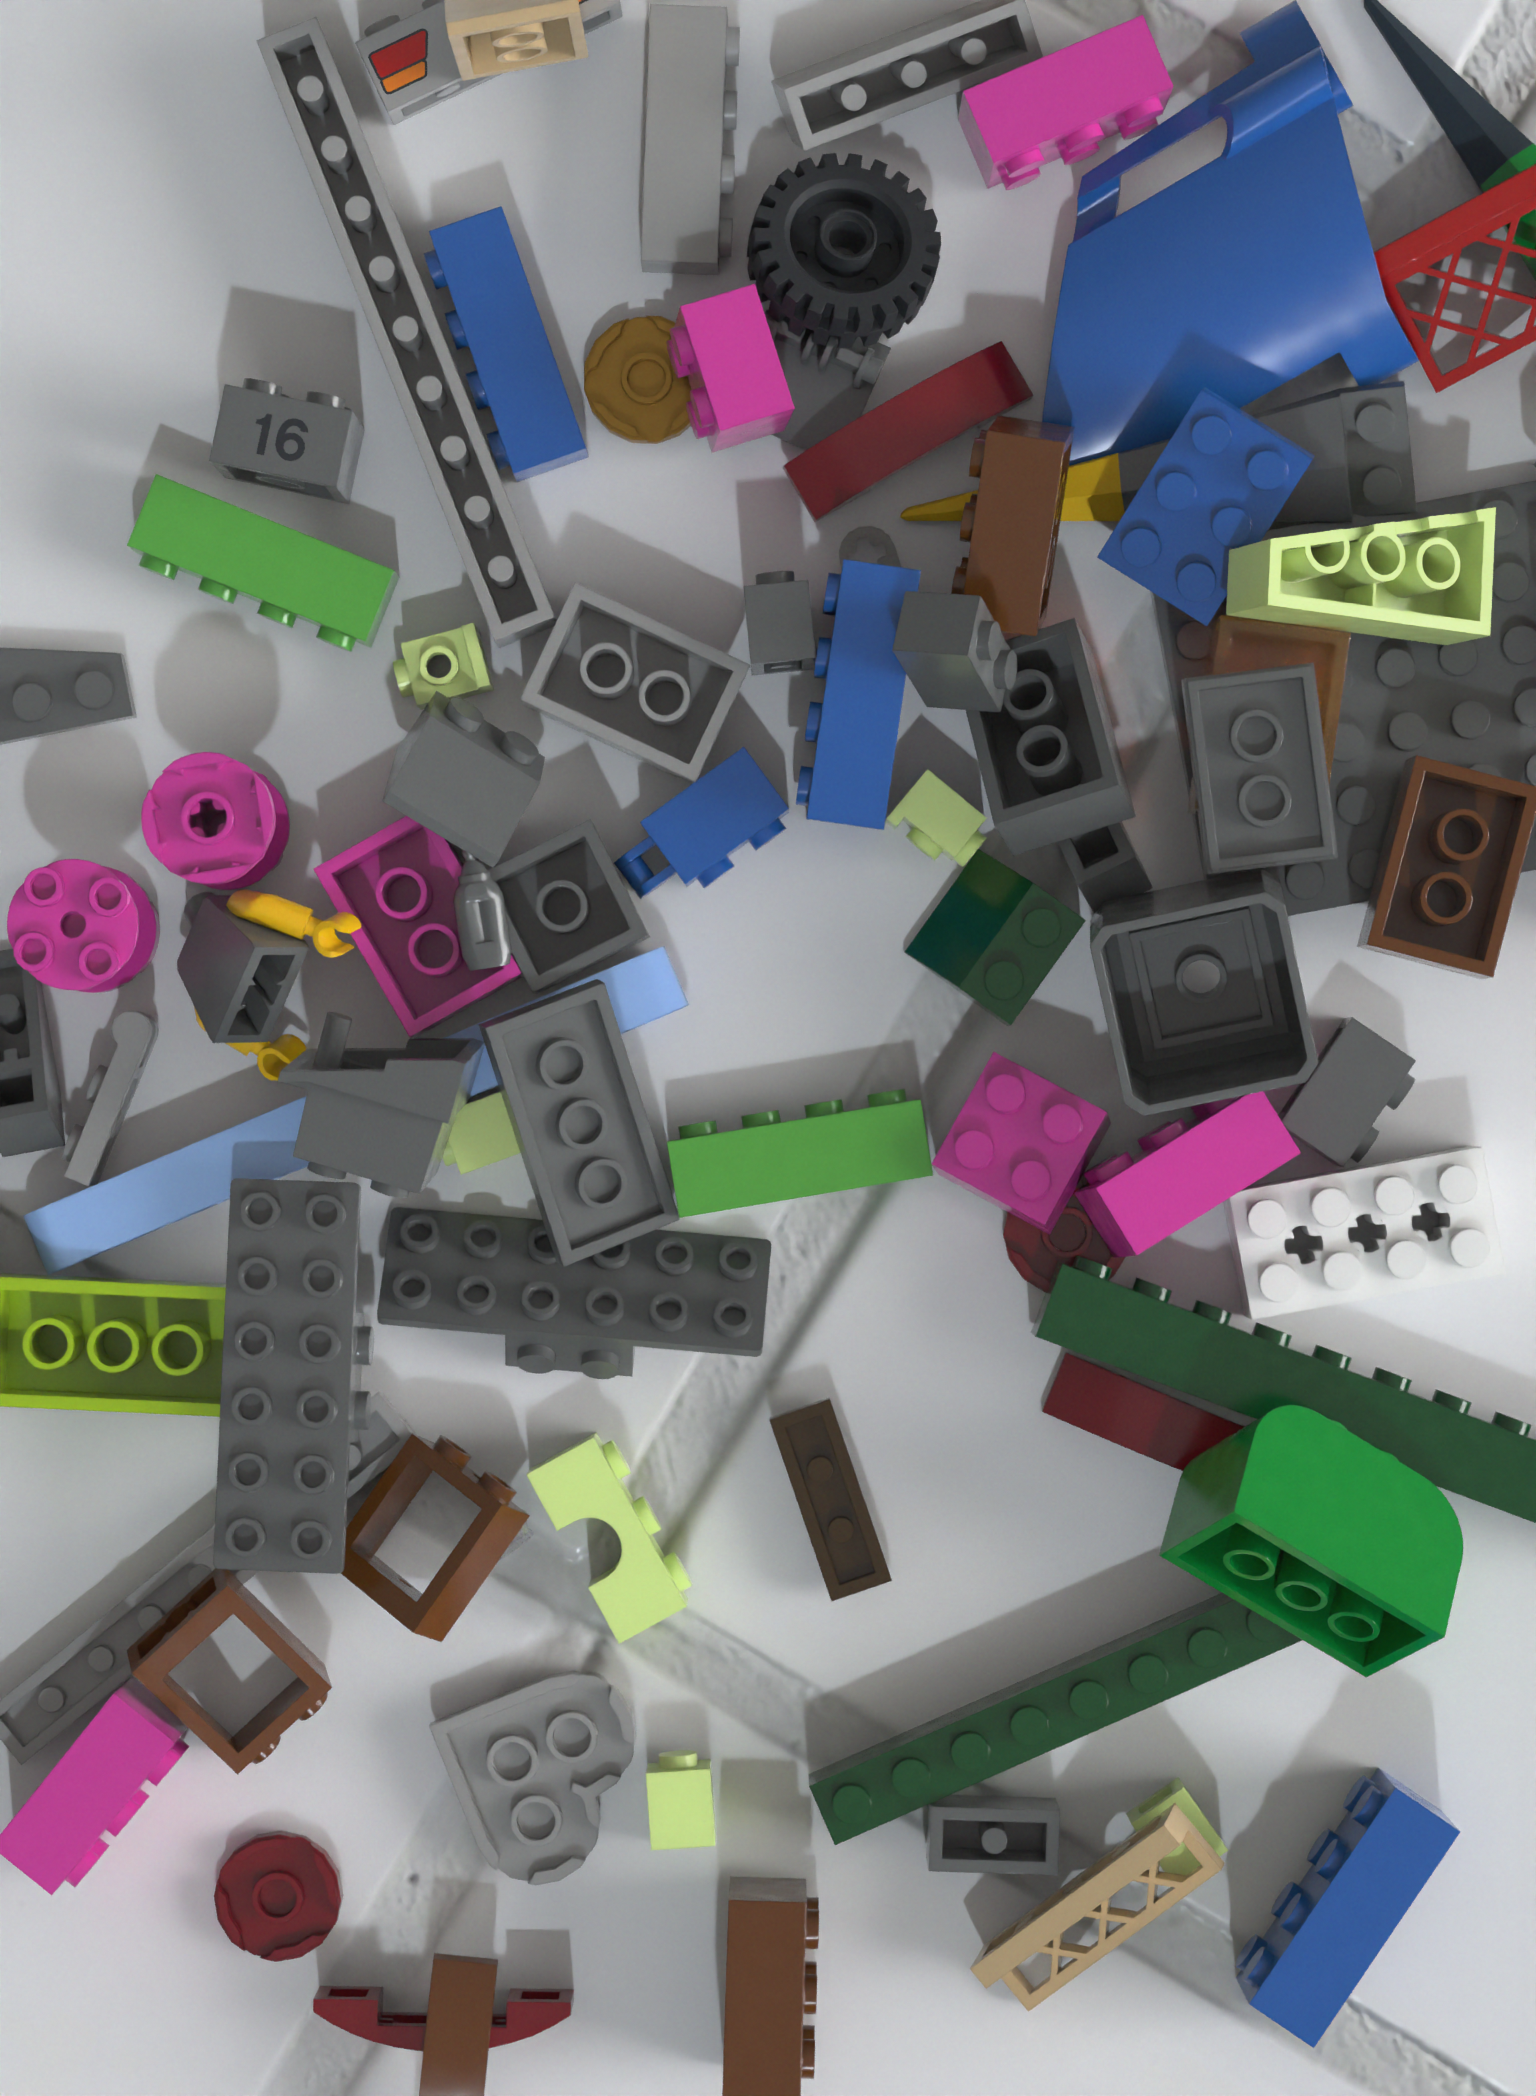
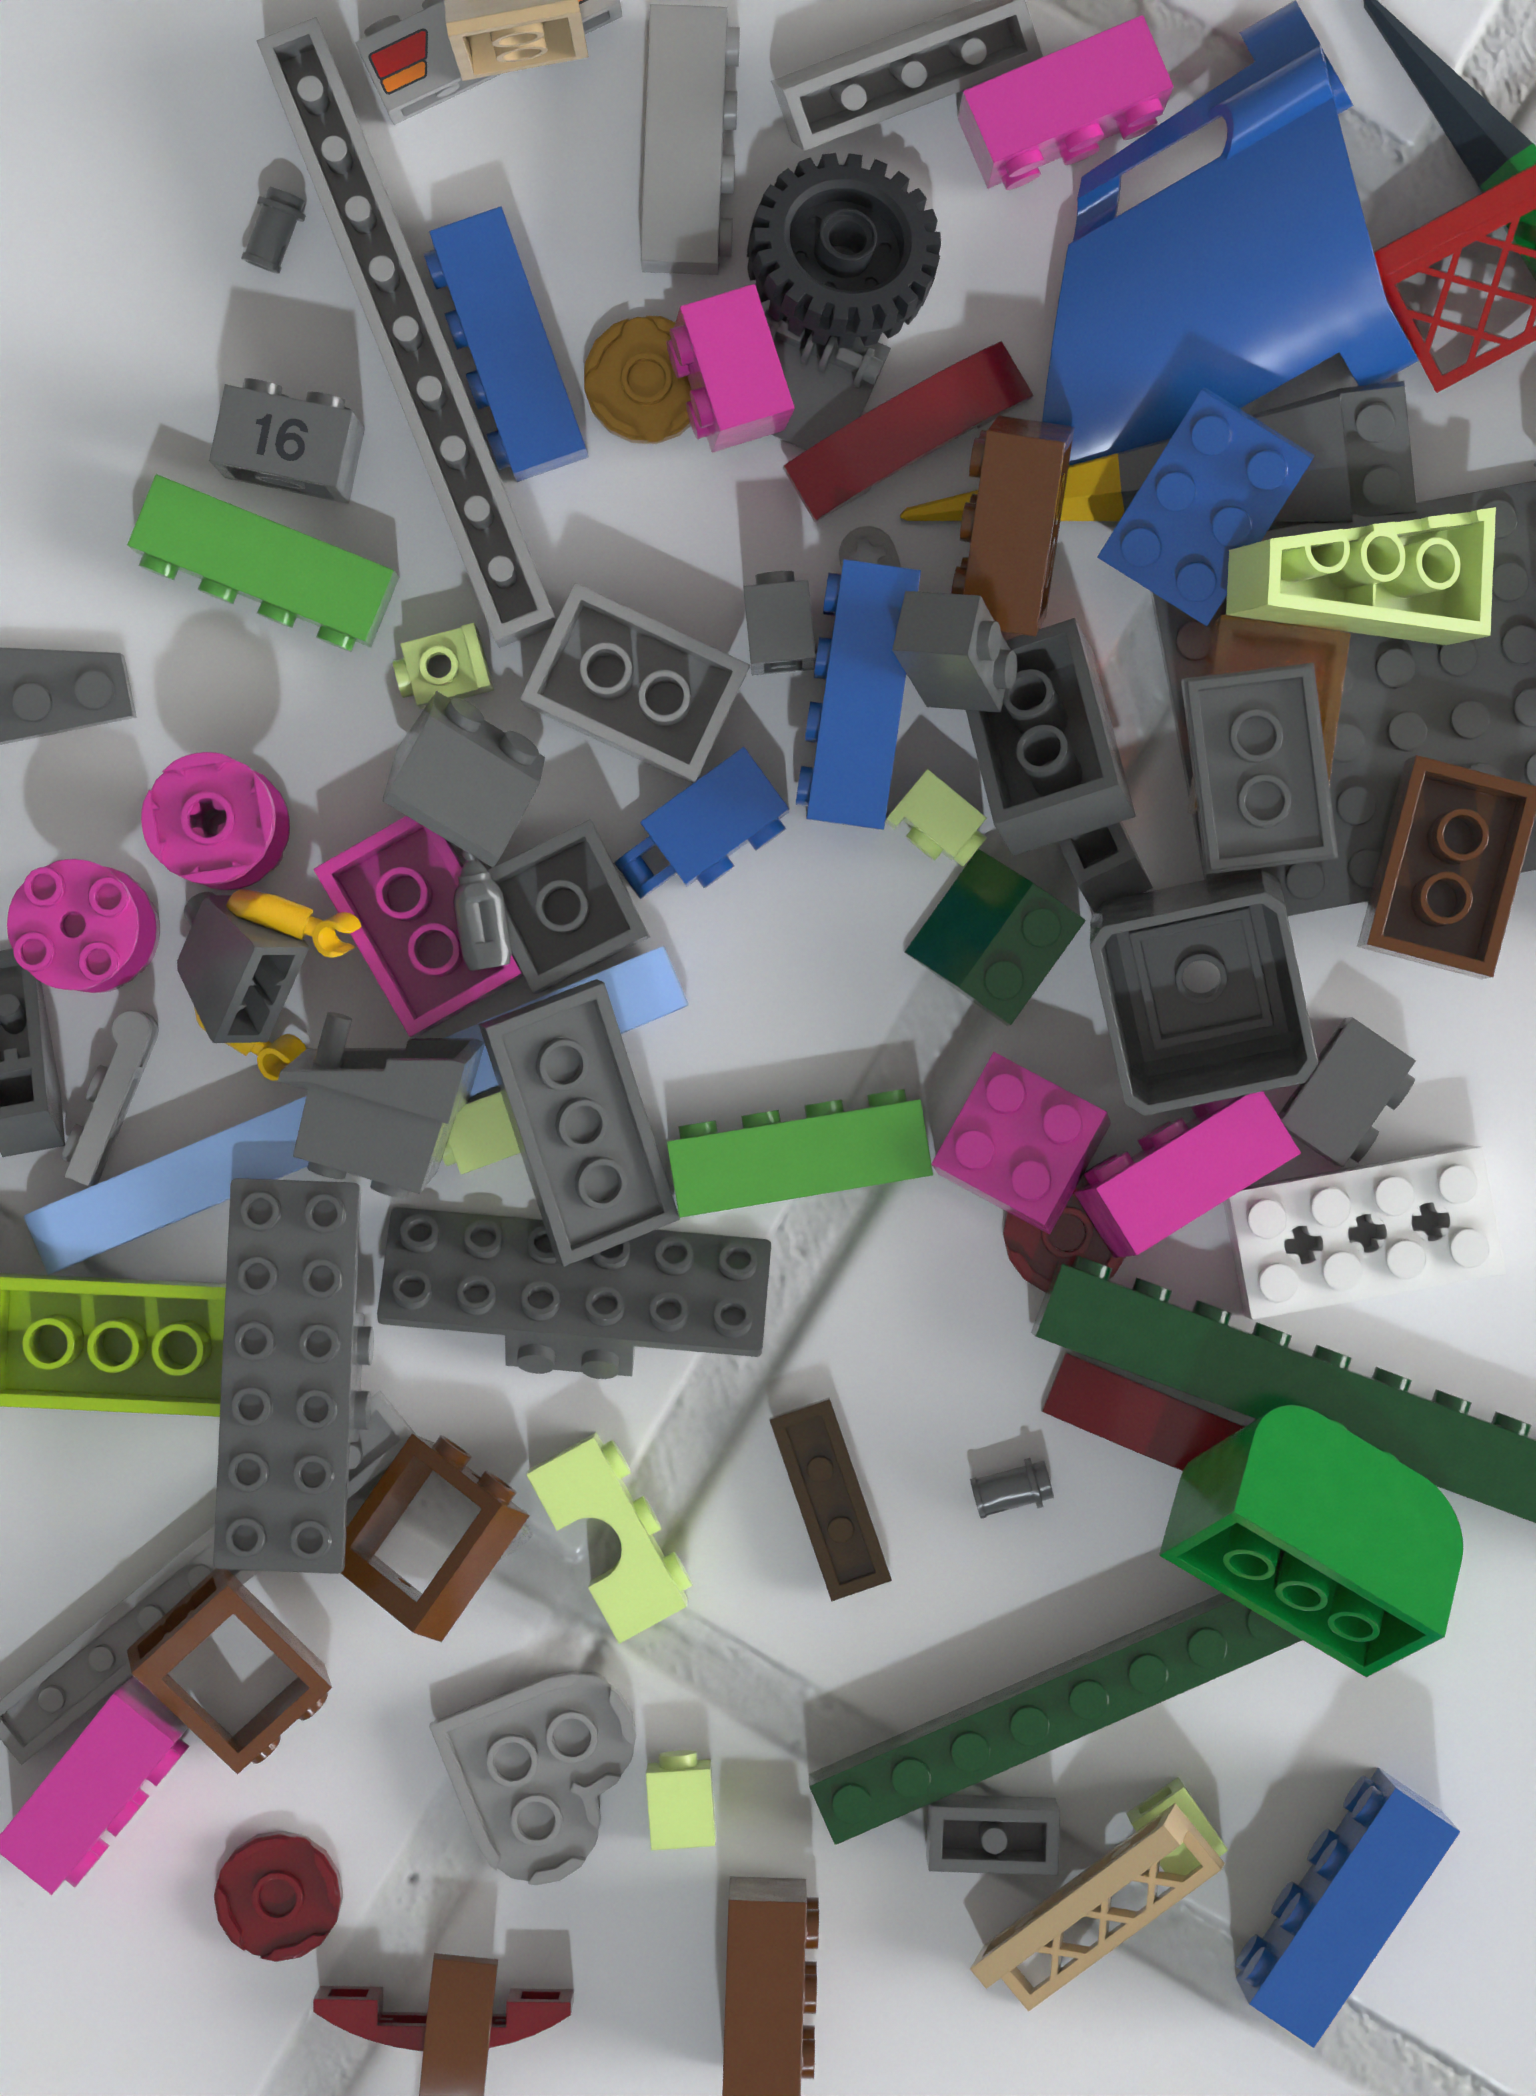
none -> dark grey pin [241,187,306,274]
none -> dark grey pin [970,1458,1054,1519]

